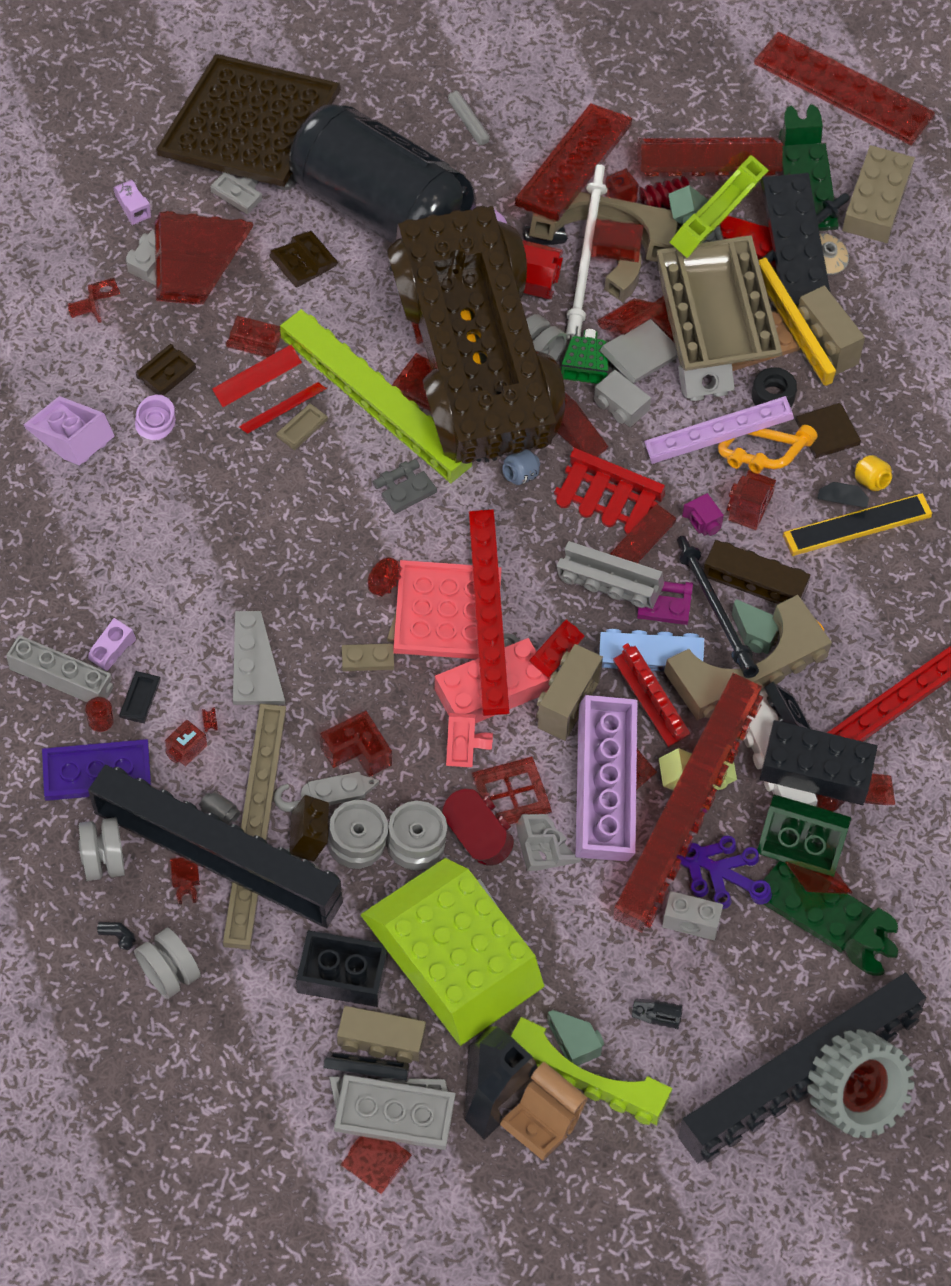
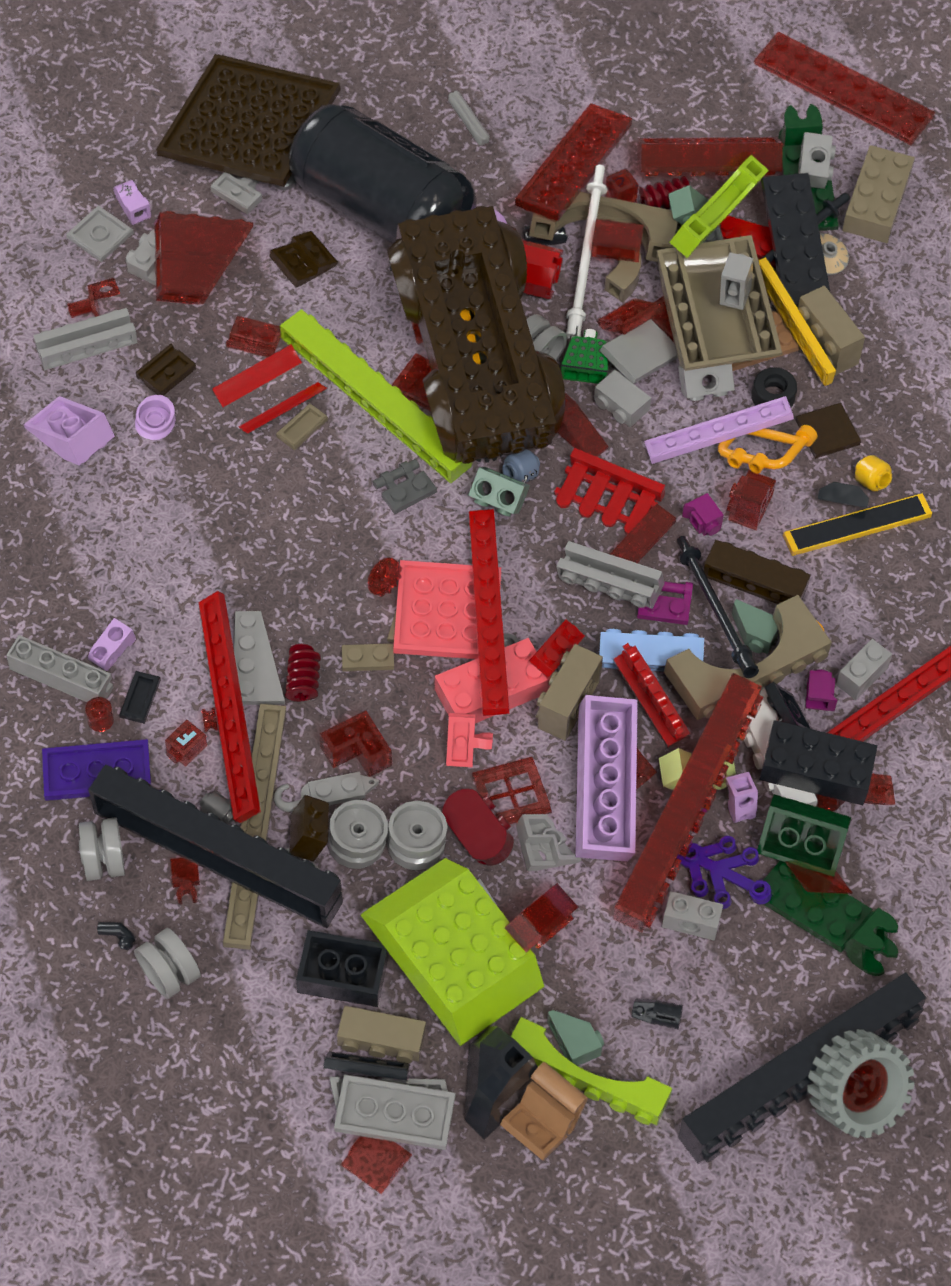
none -> light grey brick [33,308,137,370]
none -> light grey tile [66,205,134,262]
none -> red plate [199,591,261,823]
none -> dark red piece [285,643,321,702]
none -> sand green brick [469,467,530,516]
none -> clear red brick [505,883,578,953]
none -> light grey brick [720,252,753,310]
none -> lavender leg [726,772,758,823]
none -> light grey brick [798,132,836,189]
none -> magenta window [806,669,838,712]
none -> light grey brick [836,639,892,700]

